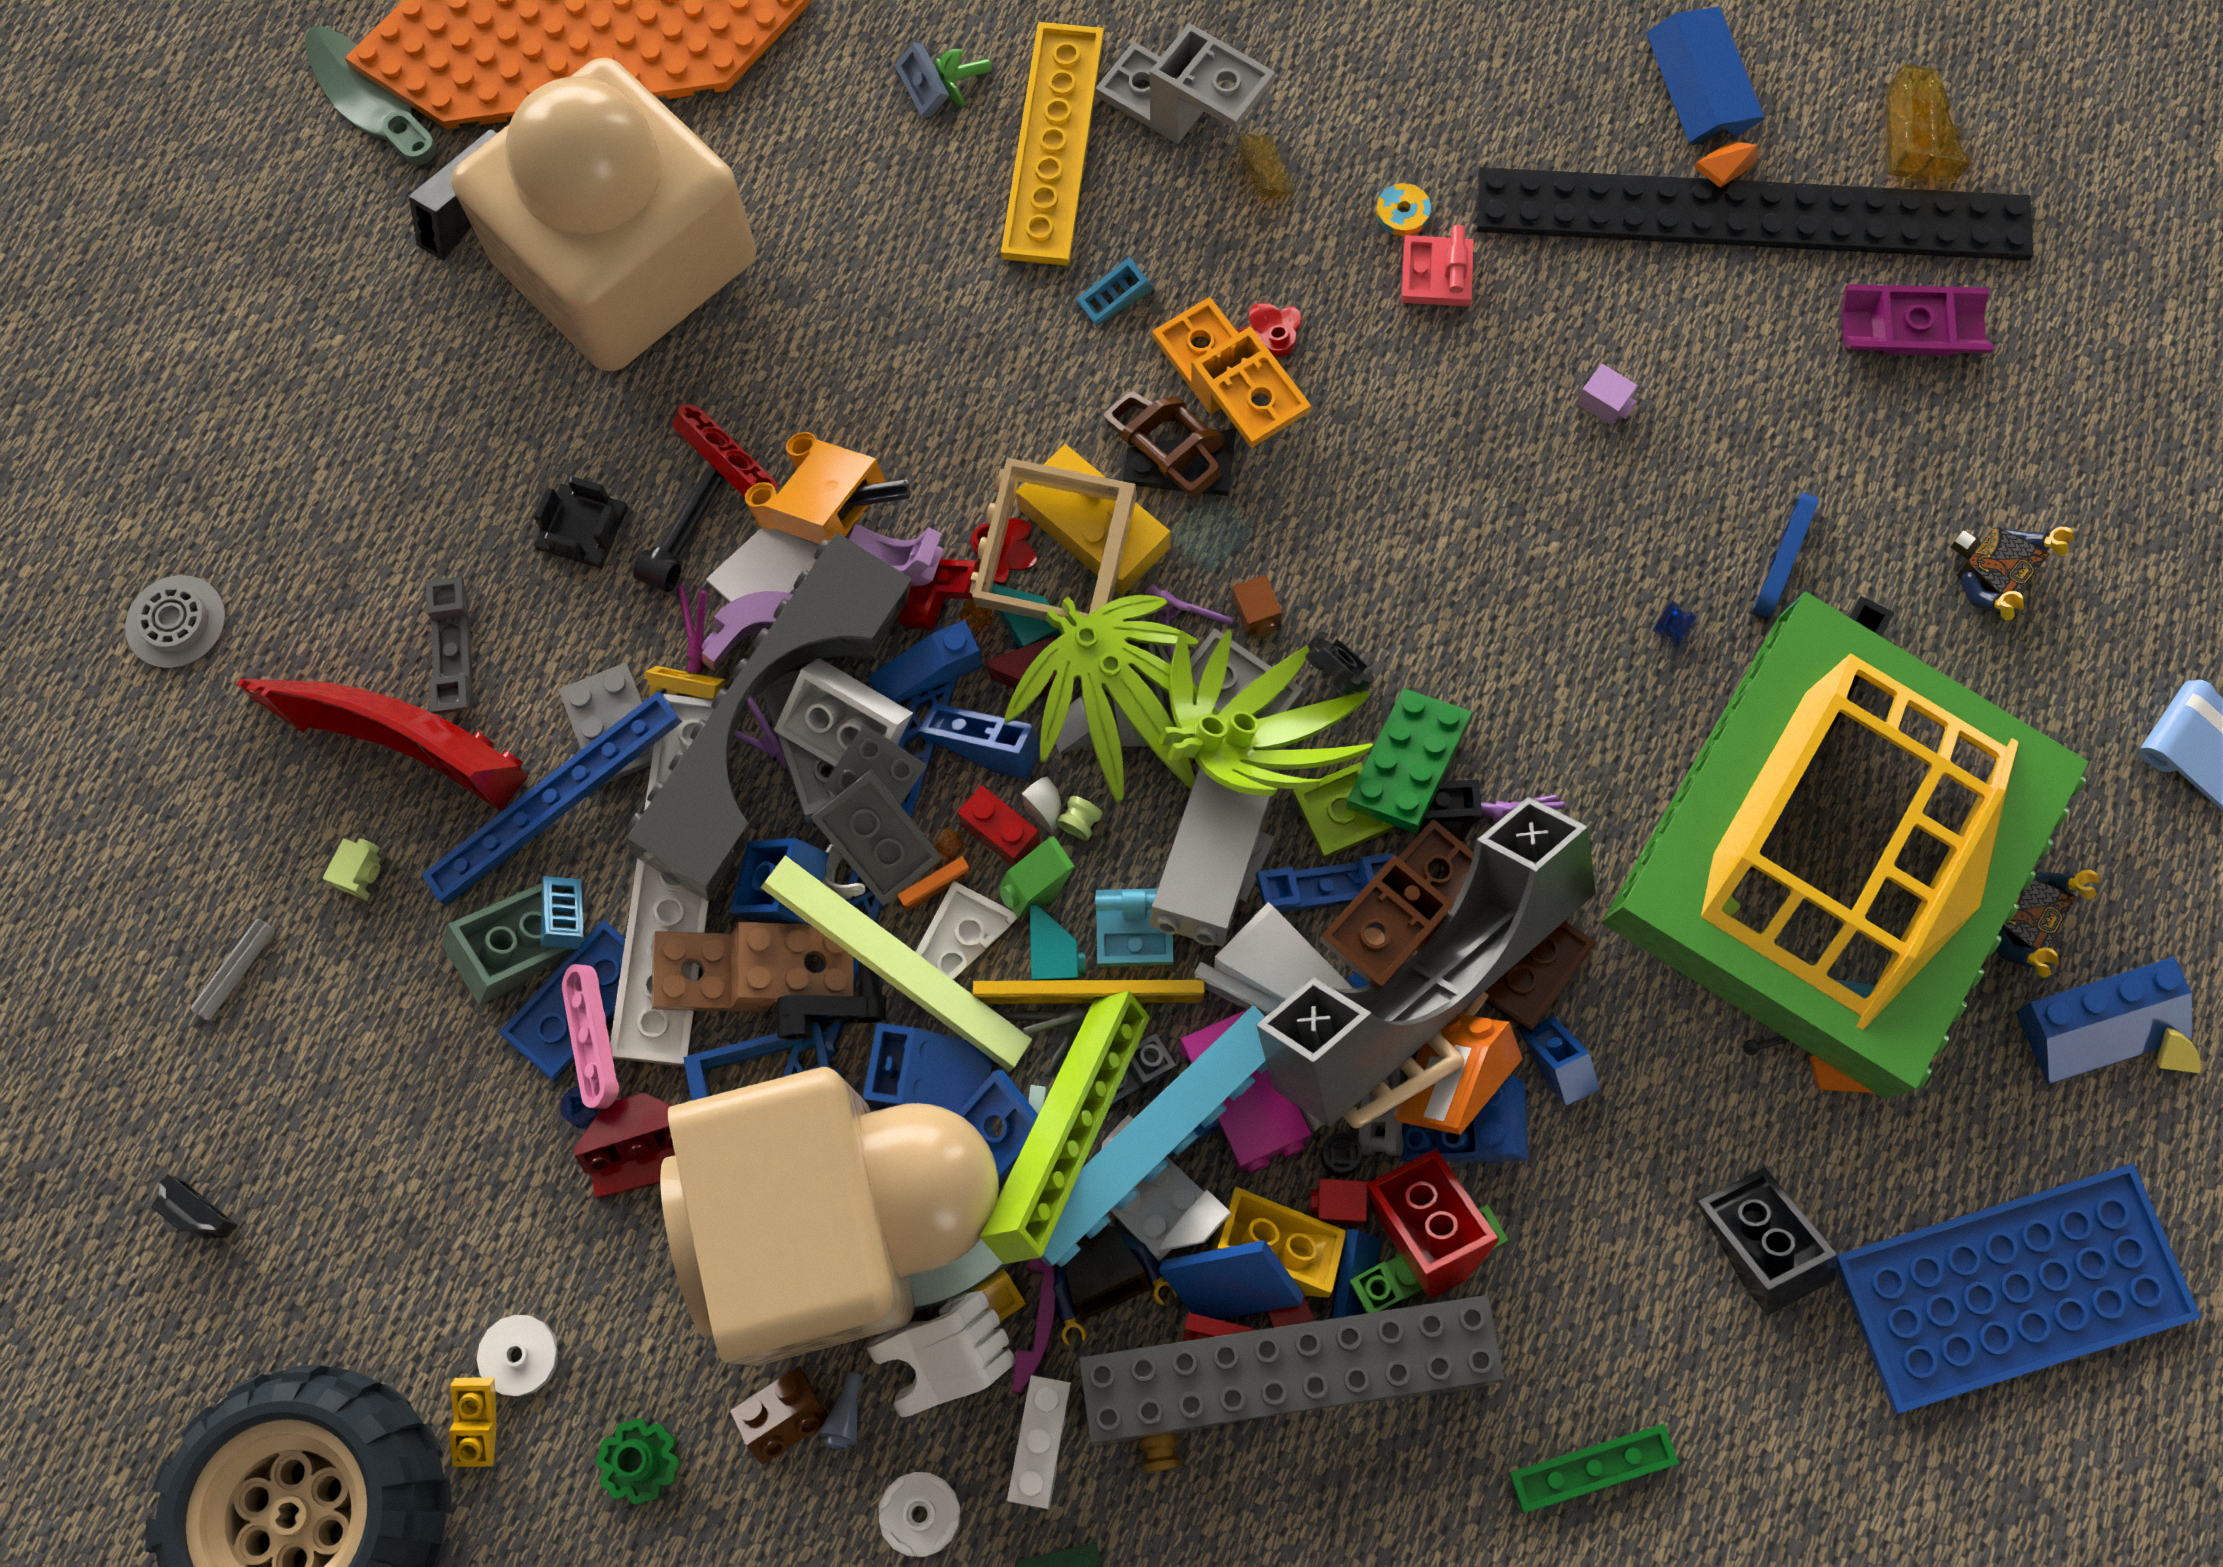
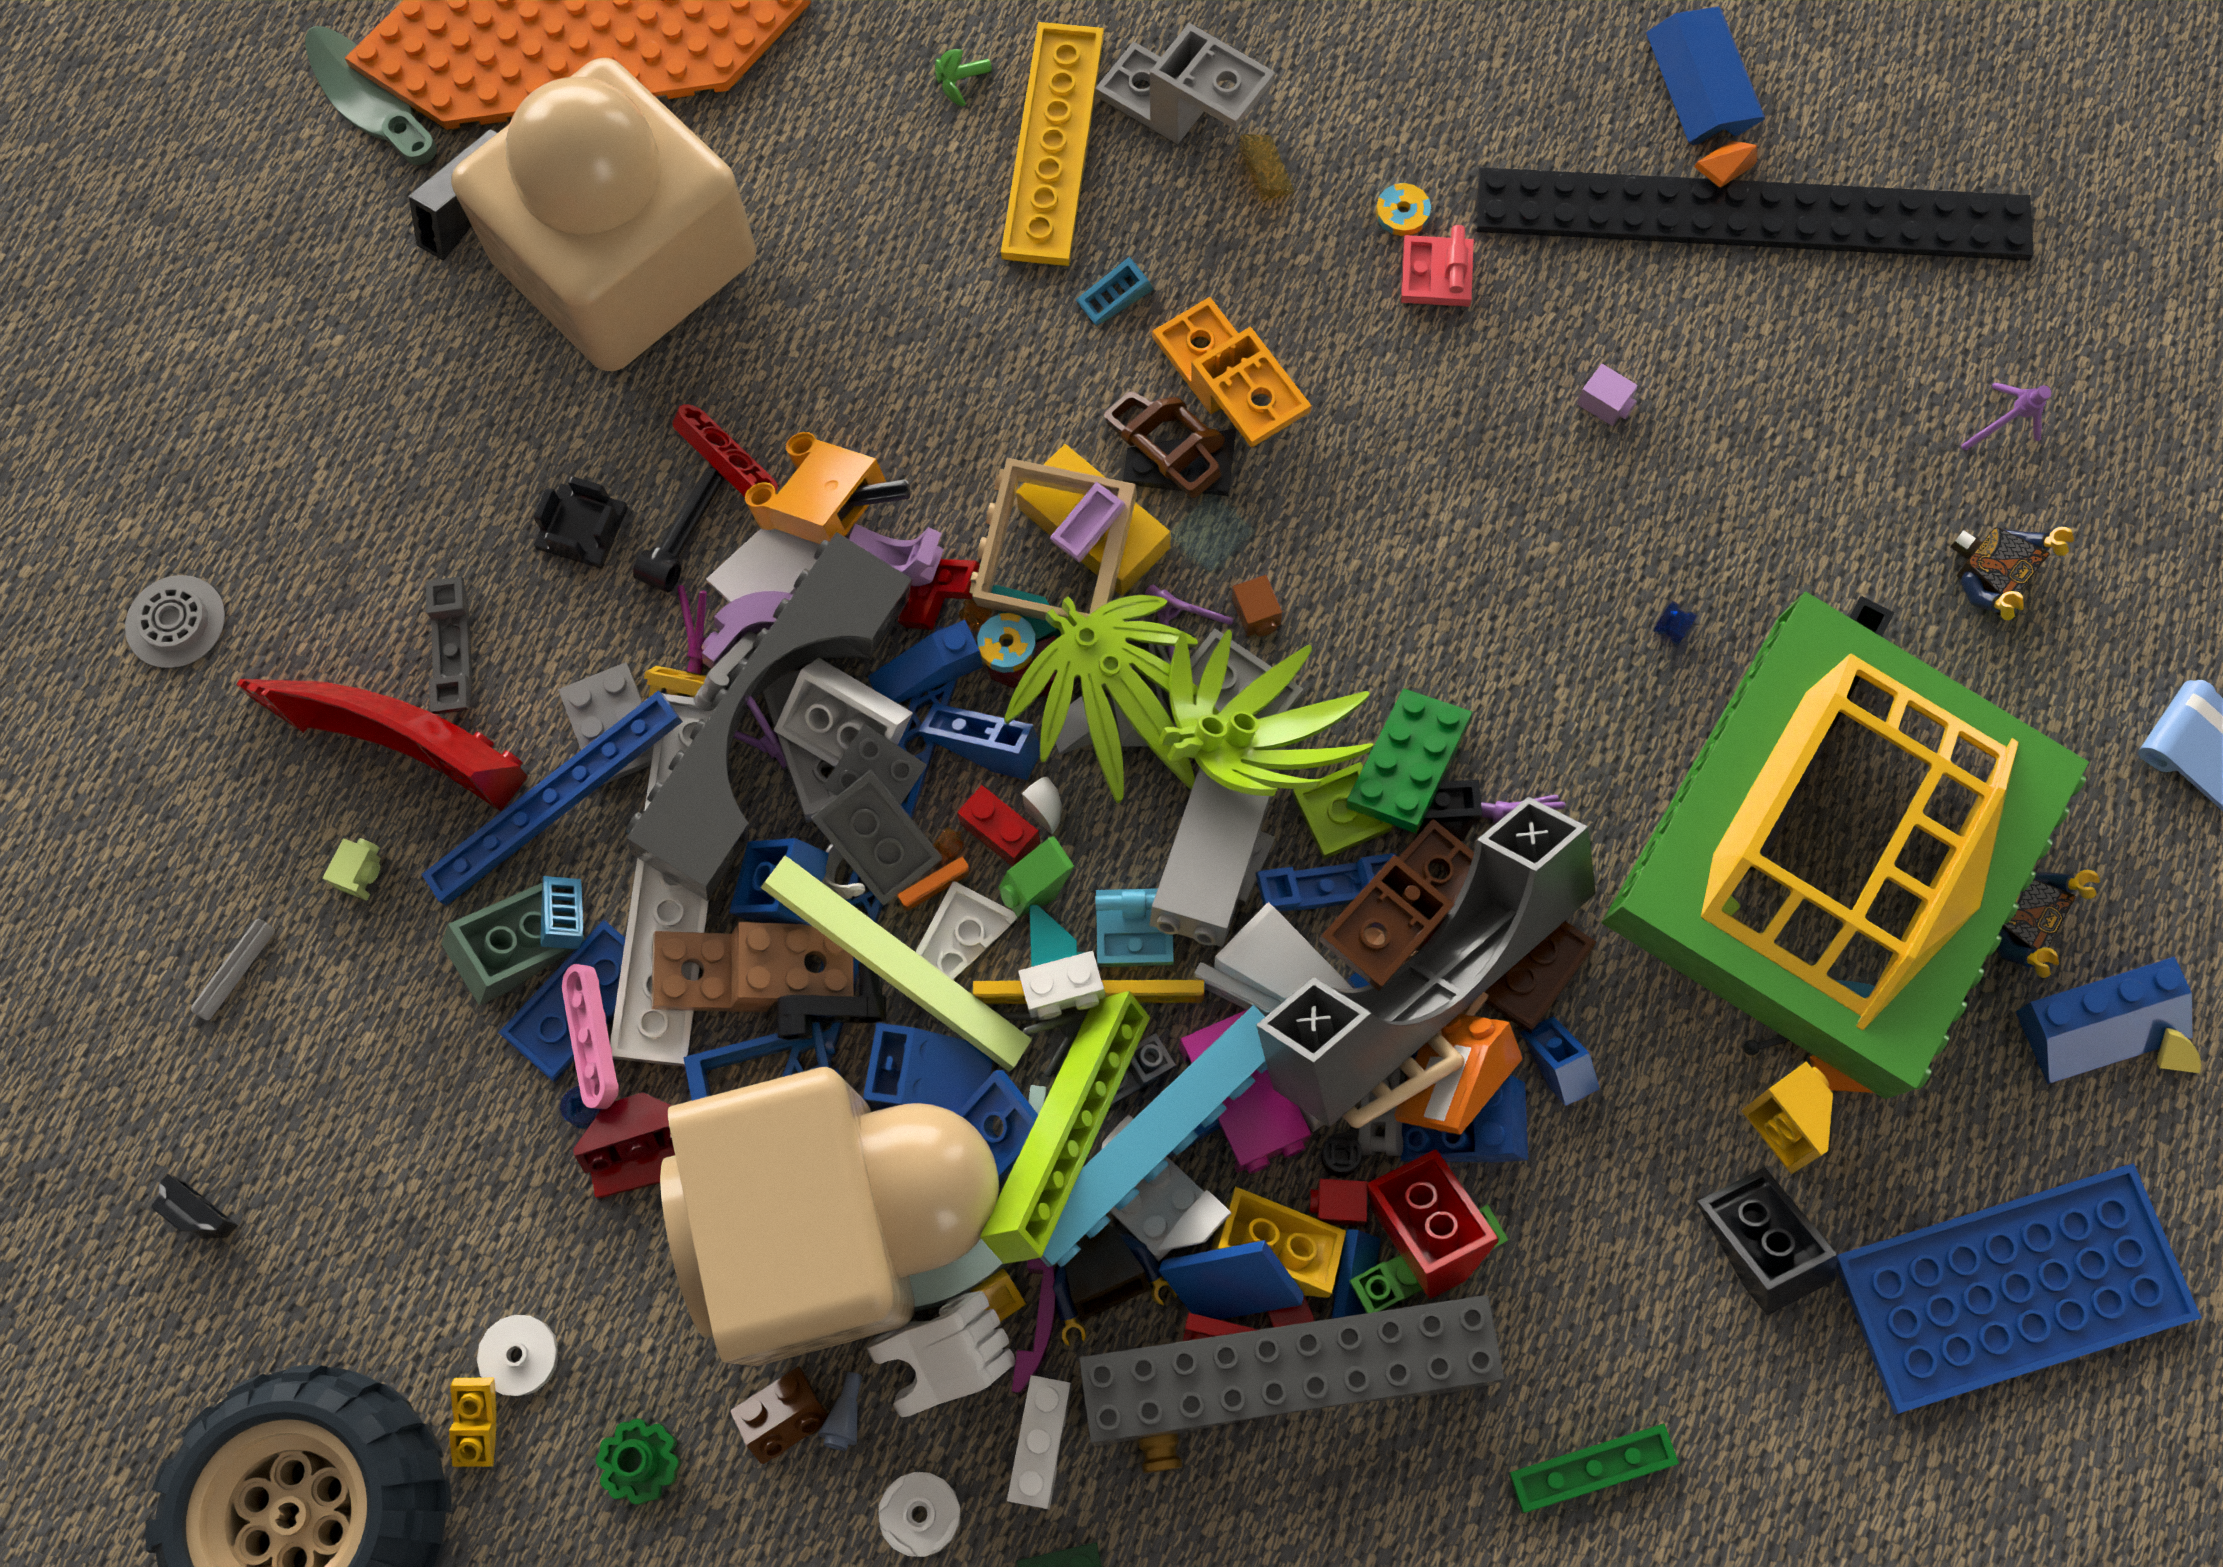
sand blue plate [895,42,950,118] -> none
red plate [971,518,1037,584] -> none
yellowish green wheel [1056,796,1103,841] -> none
red plate [1237,303,1302,357] -> none
black plate [1305,631,1374,695] -> none
blue beam [1752,492,1819,619] -> none
magenta piece [1841,284,1994,356] -> none
clear yellow wedge [1886,64,1972,184] -> none
none -> light grey plate [694,631,757,711]
none -> piece [977,613,1036,673]
none -> white bracket [1018,951,1105,1020]
none -> lavender tile [1050,481,1126,563]
none -> yellow slope [1741,1061,1833,1174]
none -> medium lavender plant [1961,383,2051,450]

